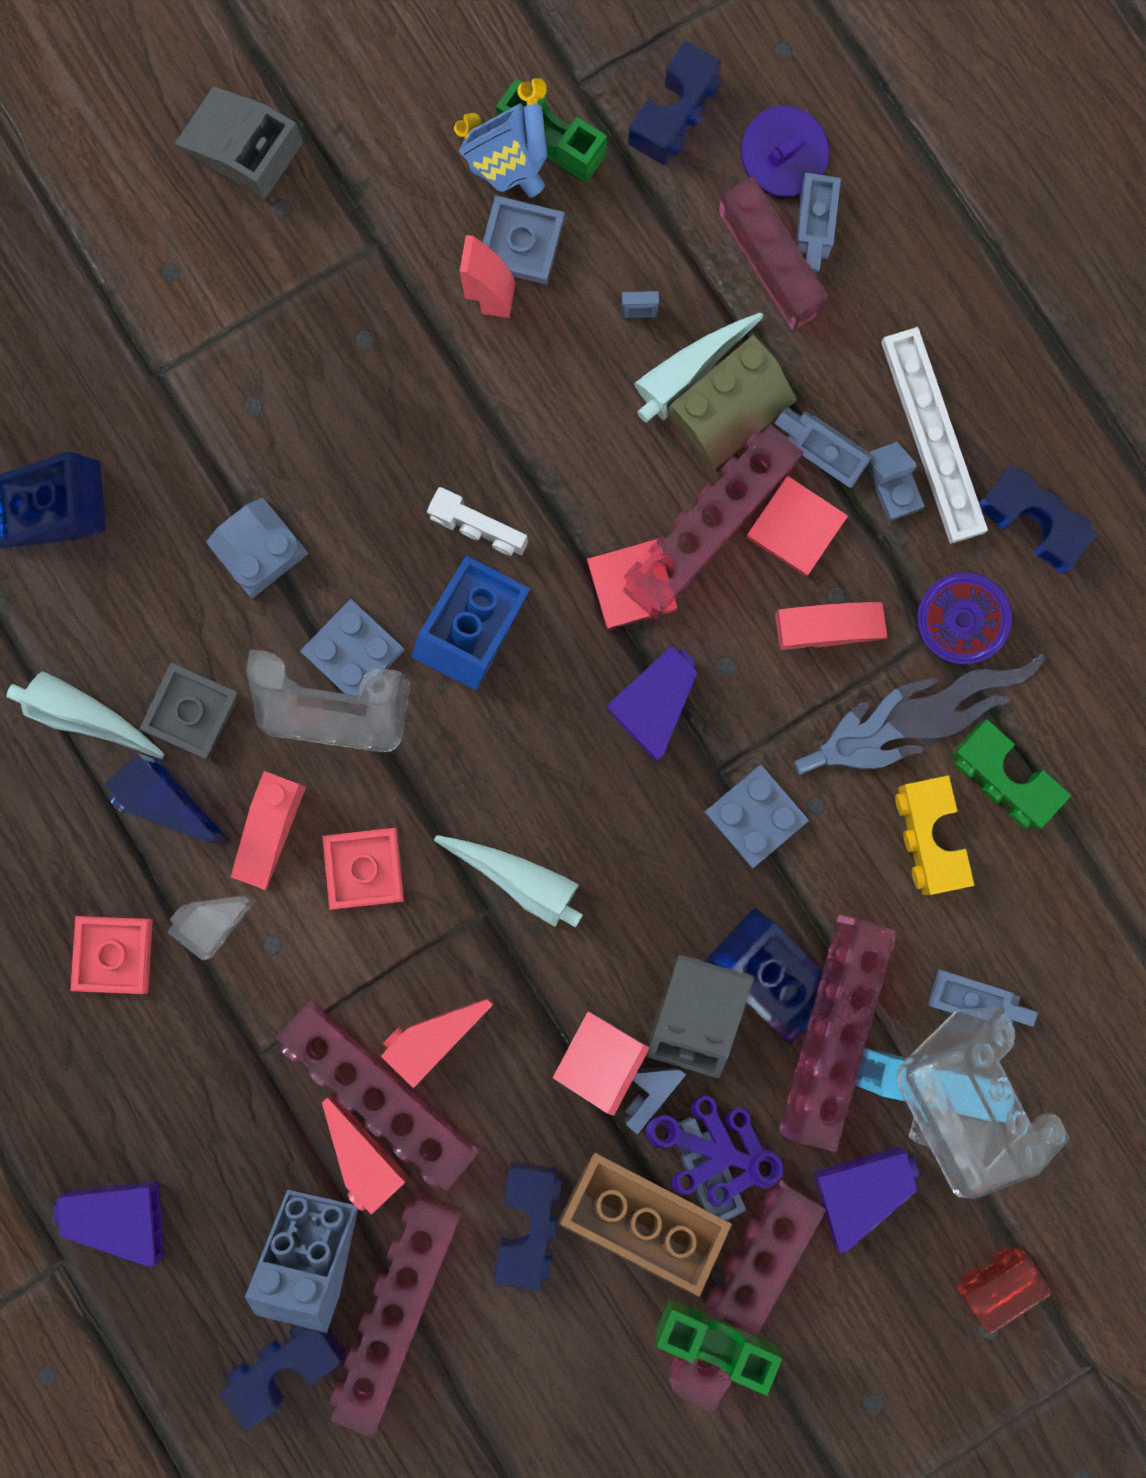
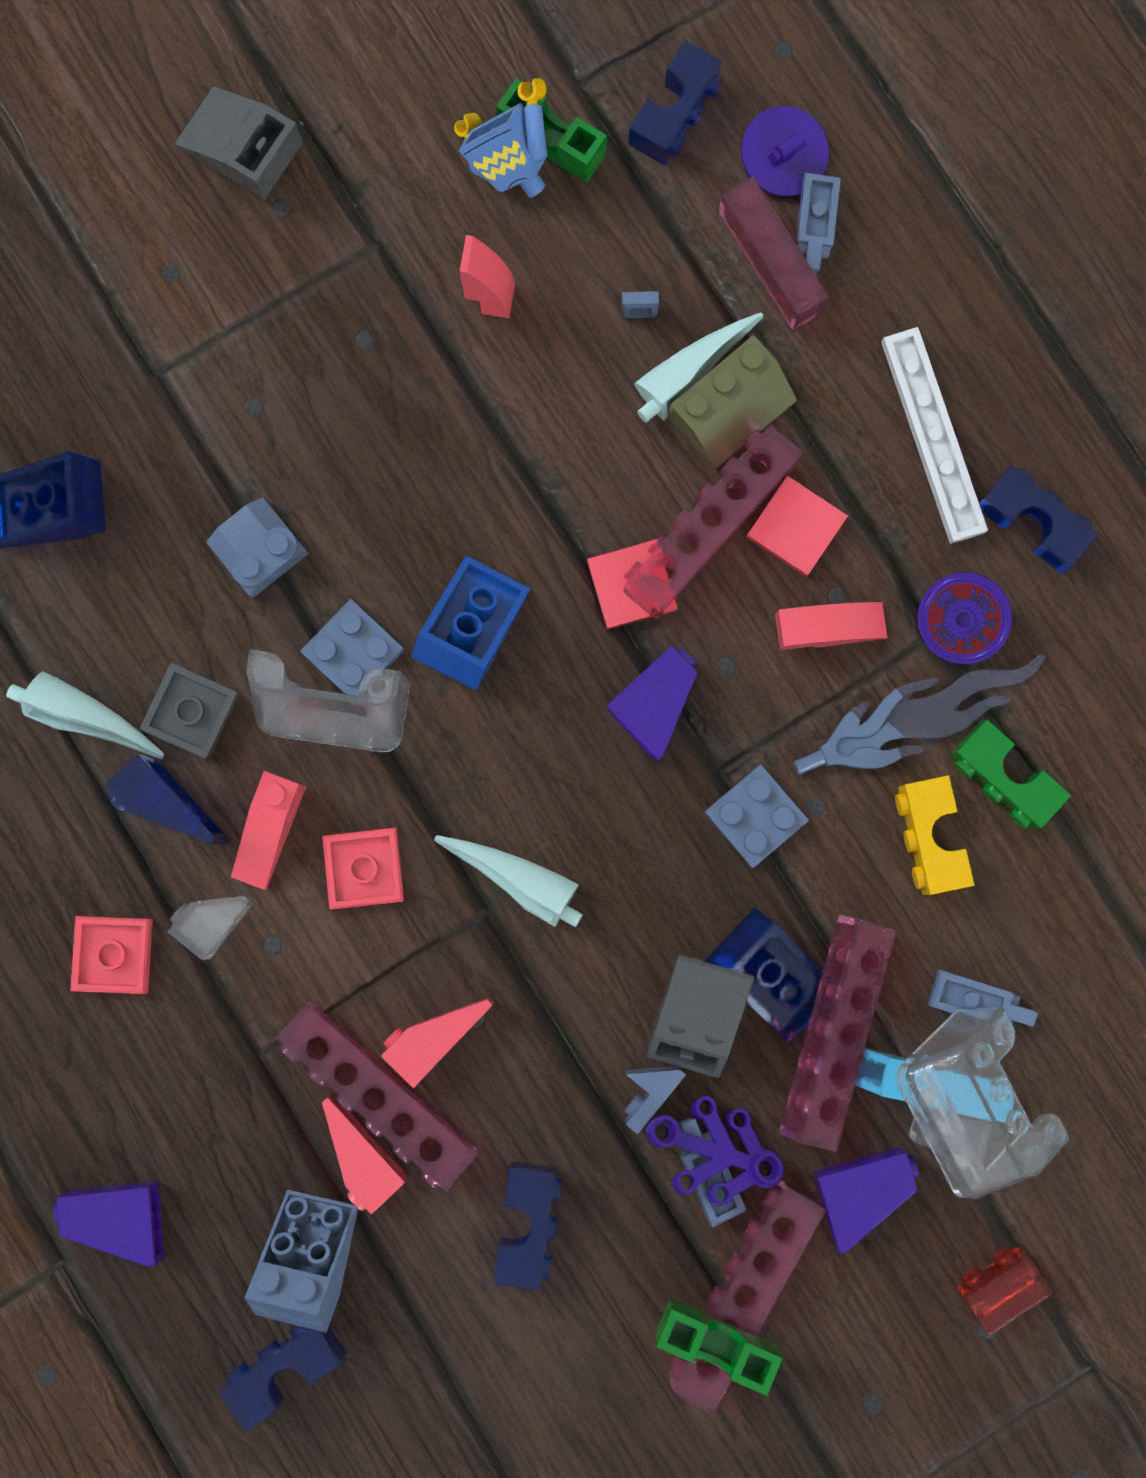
clear pink brick [329,1193,463,1438] -> none
white plate [427,487,528,556] -> none
sand blue plate [483,195,565,285] -> none
coral tile [553,1012,650,1116] -> none
medium nougat slope [557,1153,732,1297] -> none
sand blue hinge [774,407,874,488] -> none
sand blue slope [866,442,925,522] -> none

